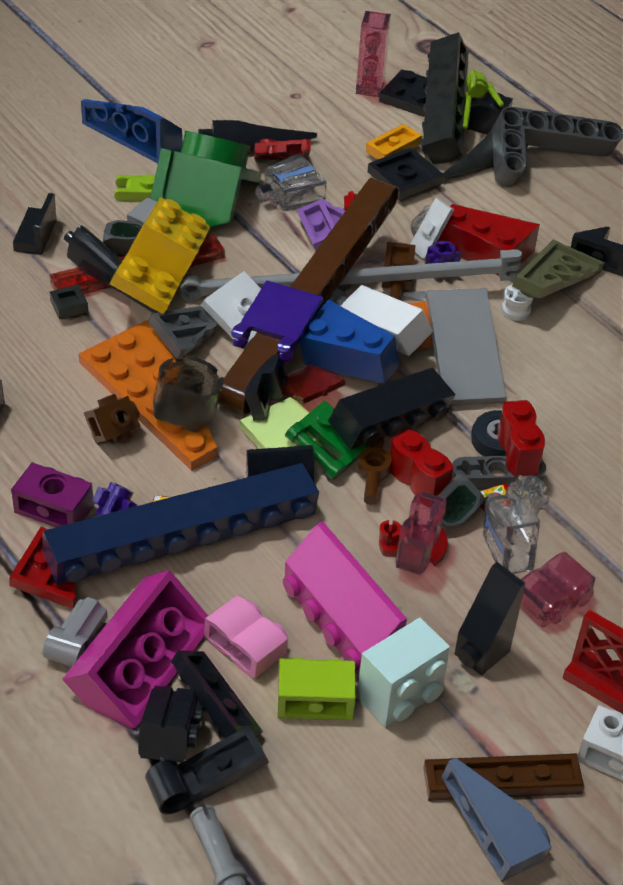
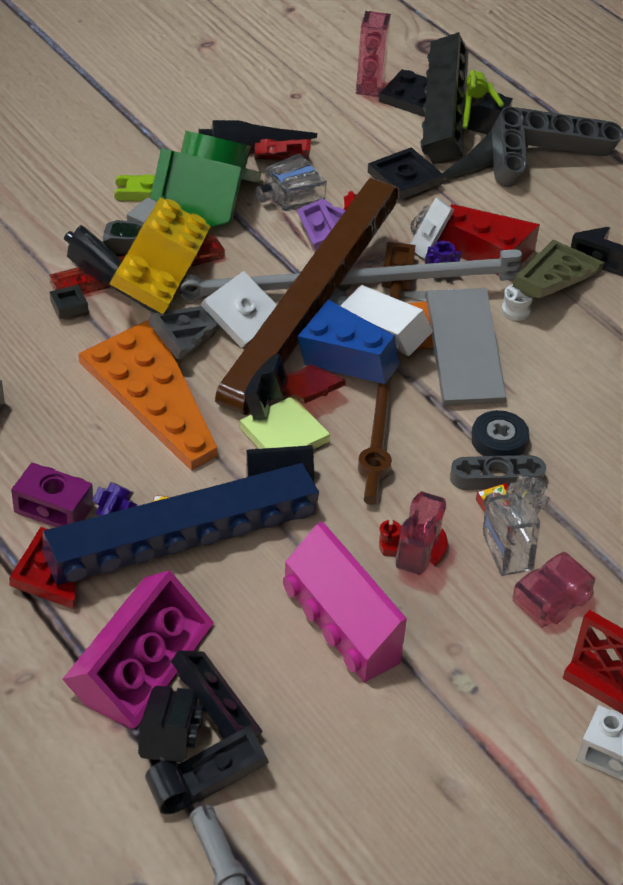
black panel [13,193,57,255] -> none
light grey piece [43,597,108,667] -> none
blue wedge [81,99,182,164] -> none
reddish brown brick [84,394,140,443] -> none
clear smoke brick [153,357,224,432] -> none
bright pink brick [204,595,288,678] -> none
dark purple flag [231,280,323,362] -> none
lime brick [277,657,355,720] -> none
green plate [285,400,370,480] -> none
black brick [328,367,456,449] -> none
light aqua brick [357,617,450,728] -> none
light orange plate [365,124,423,160] -> none
red brick [390,429,453,505] -> none
reddish brown tile [423,753,584,801] -> none
rock [430,475,485,528] -> none
sand blue slope [441,758,552,882] -> none
black slope [454,562,526,676] -> none
red brick [497,400,545,477] -> none

